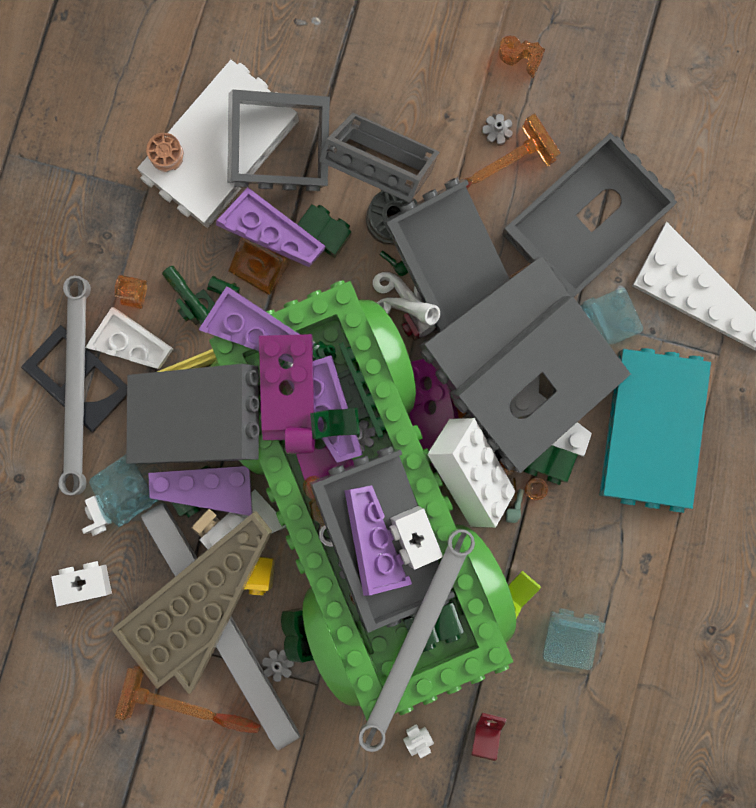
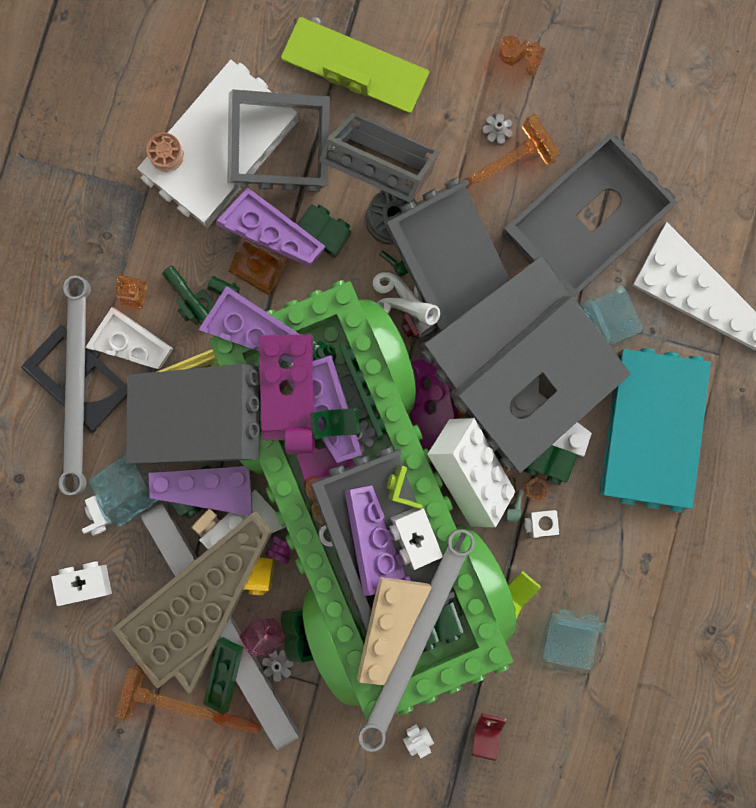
none -> dark green tile [203,637,244,715]
none -> clear pink brick [239,618,286,656]
none -> magenta wheel [266,536,295,564]
none -> lime bracket [281,17,429,114]
none -> tan wing [357,577,432,685]
none -> lime bracket [387,464,423,509]
none -> white bracket [524,510,559,538]

